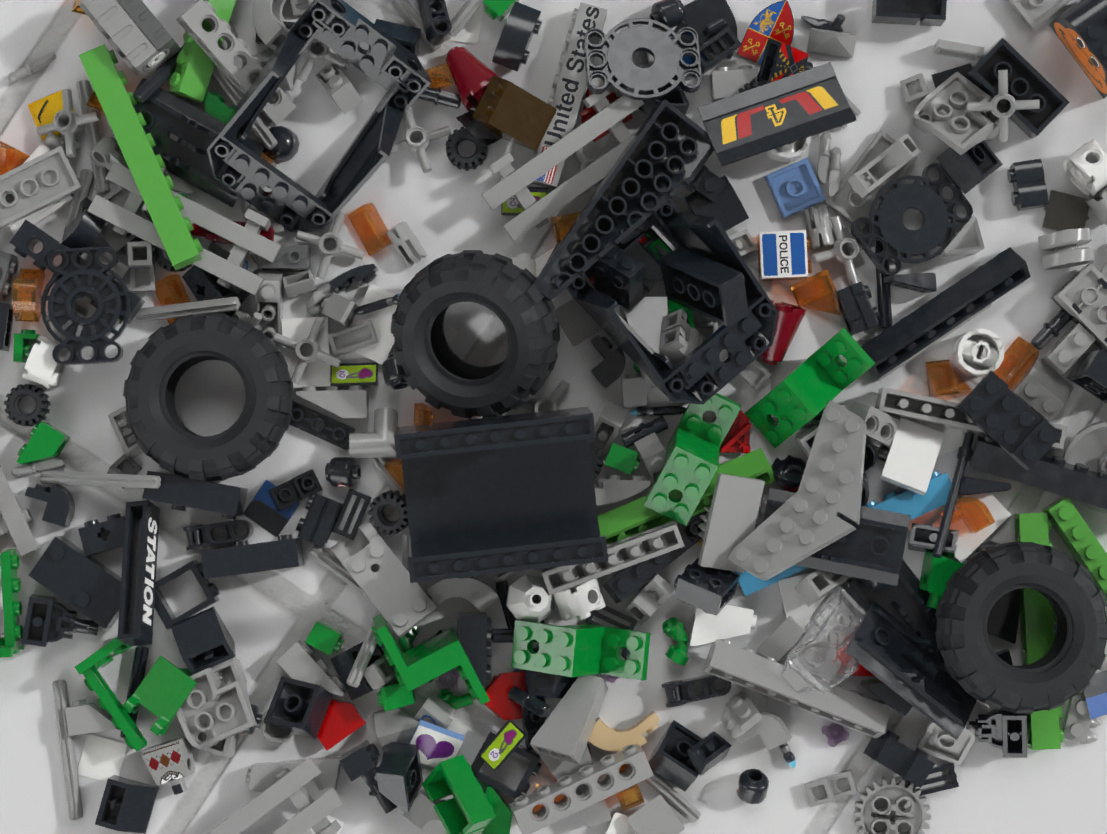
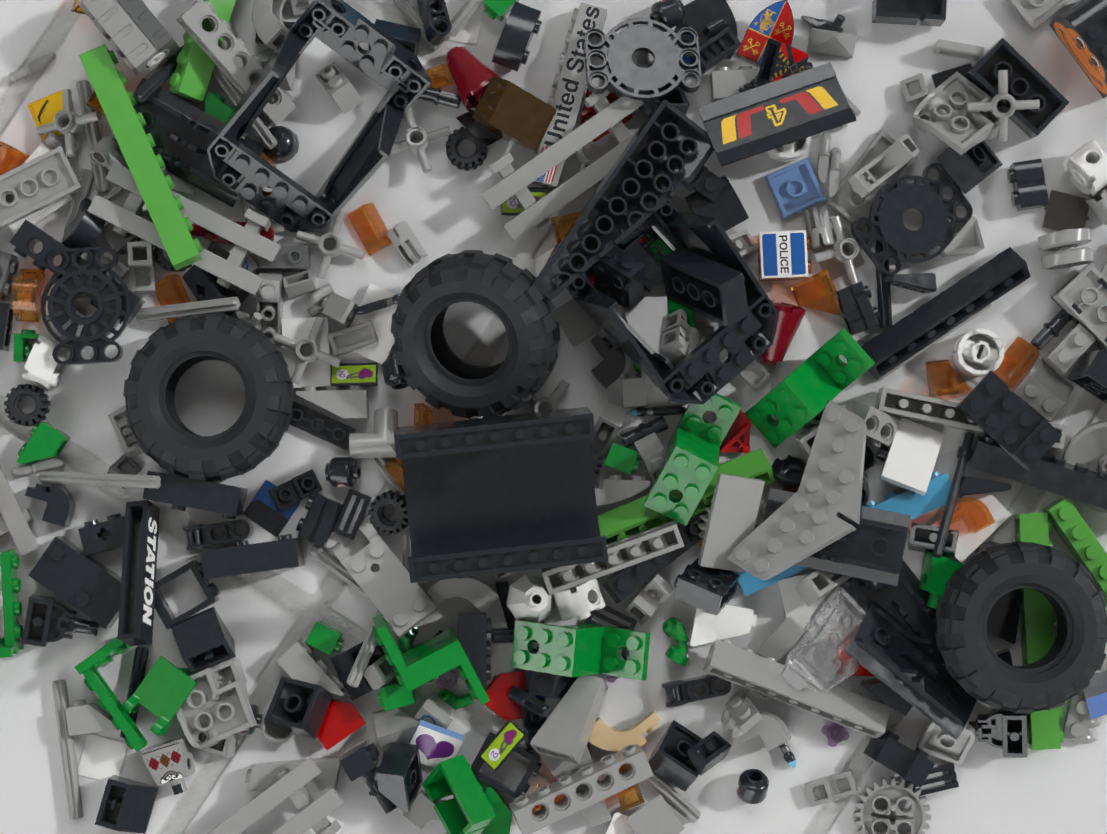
light grey bar [288,29,350,82] -> none
black slope [329,264,378,292] -> none

